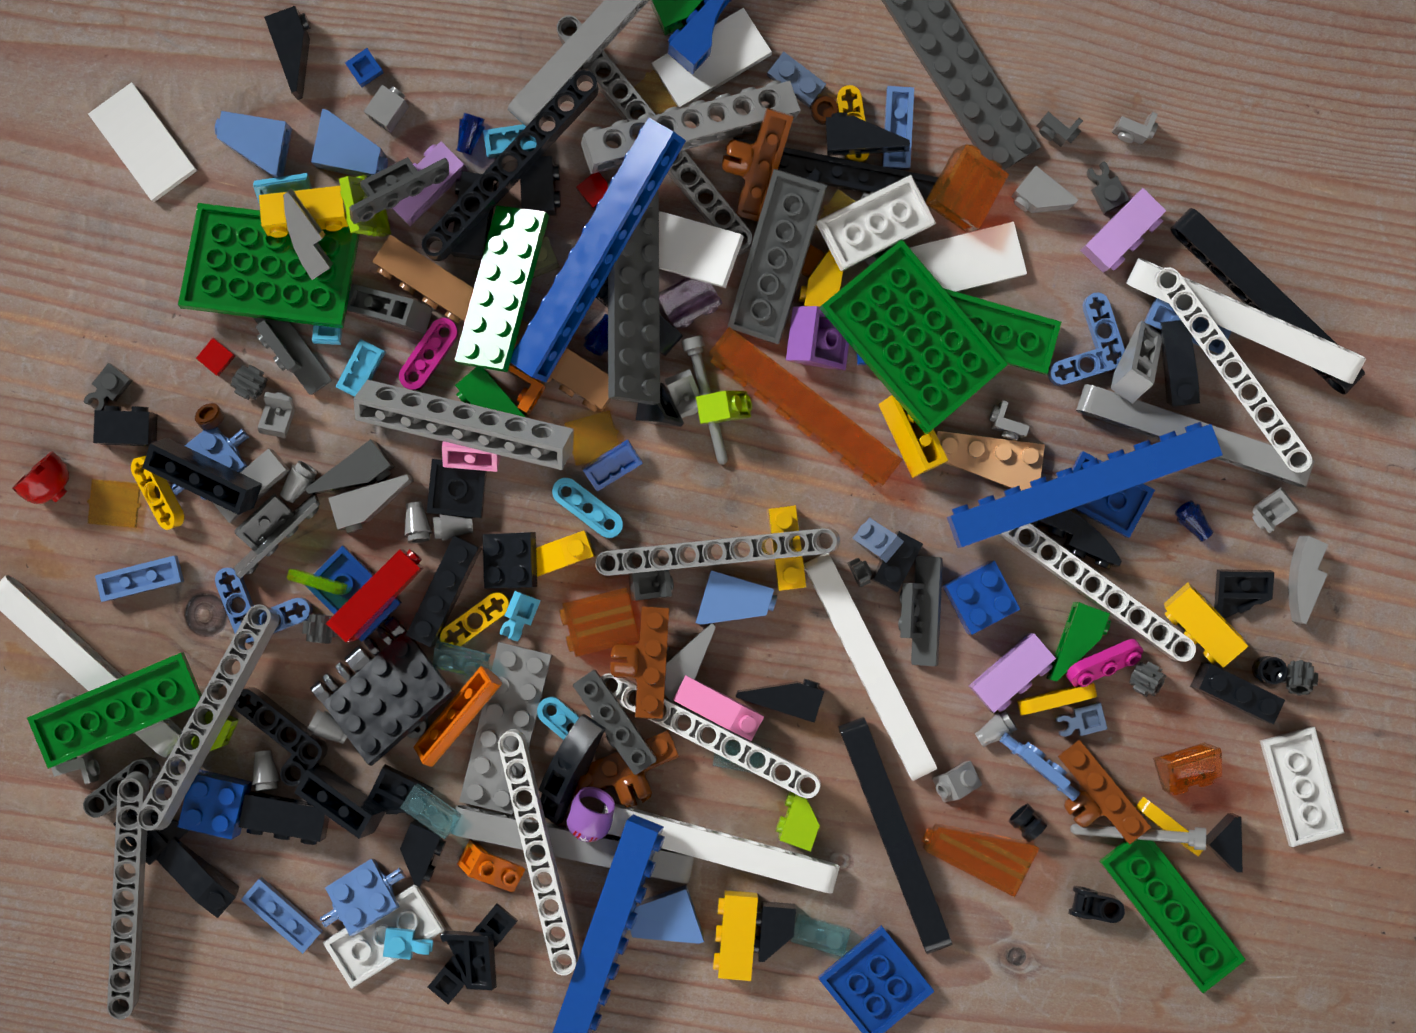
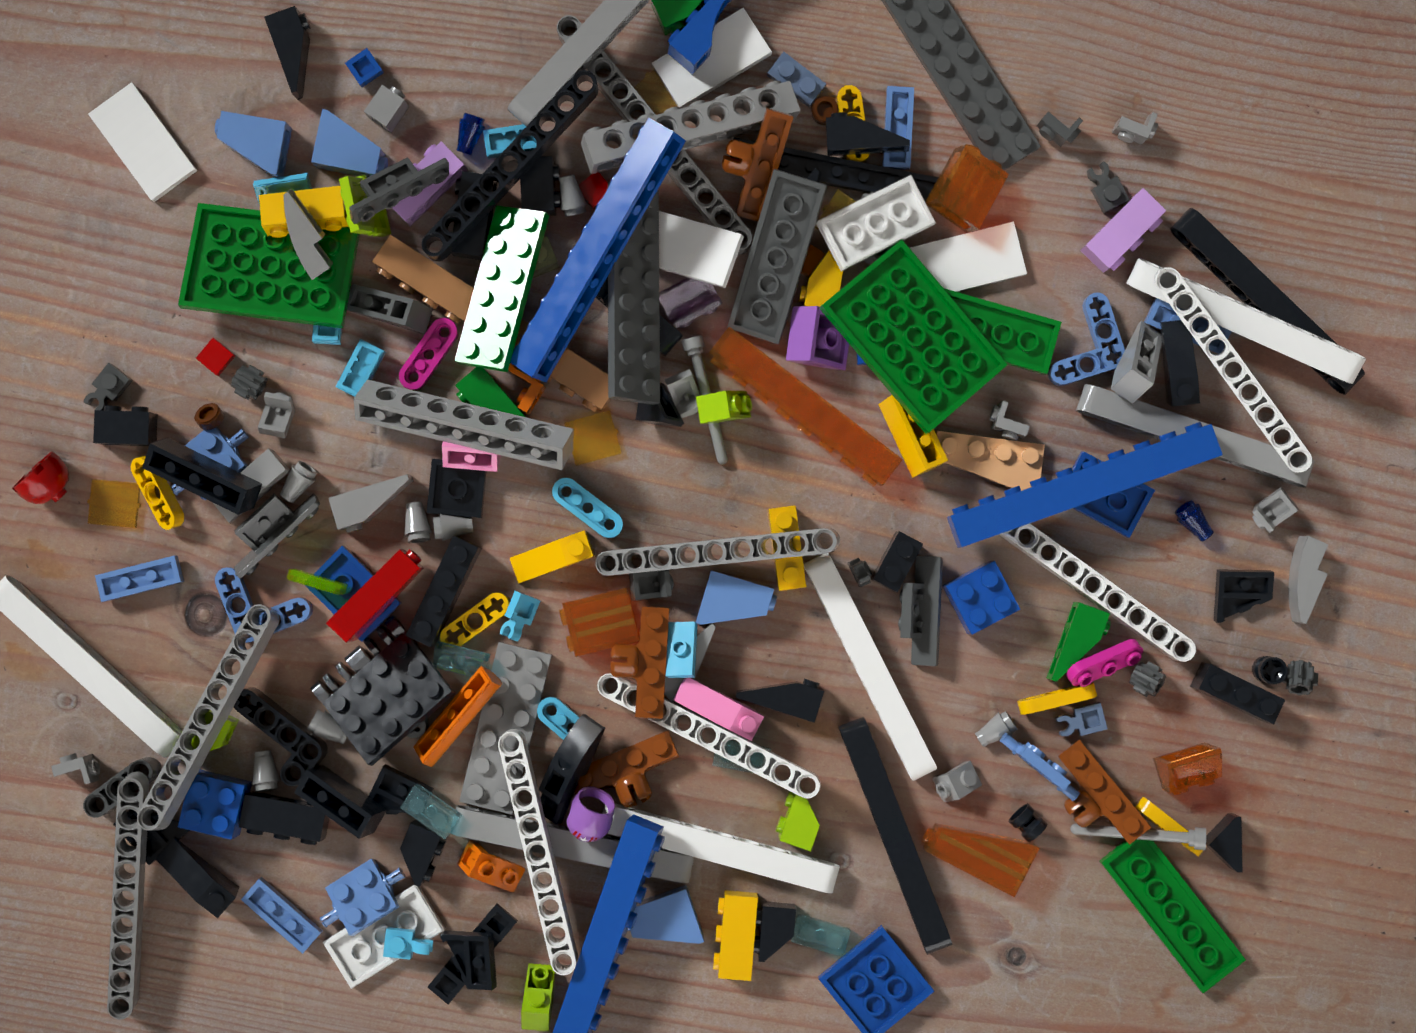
green plate [27,652,202,769] -> none
dark grey bracket [254,318,332,395] -> none
dark grey gear [302,614,337,644] -> none
dark grey slope [305,439,395,494] -> none
black plate [483,532,537,589] -> none
dark grey bracket [573,670,657,775] -> none
blue plate [582,439,643,492] -> none
clear blue cone [583,314,608,356] -> none
sand blue plate [853,517,904,563] -> none
lavender brick [969,633,1056,713] -> none
light grey slope [1011,166,1078,213] -> none
black slope [1030,510,1122,569] -> none
black piece [1068,886,1125,923] -> none
yellow brick [1164,582,1248,668] -> none
white tile [1260,727,1344,847] -> none
none -> lime slope [521,963,555,1031]
none -> light grey cone [559,174,587,216]
none -> medium azure plate [665,622,698,678]

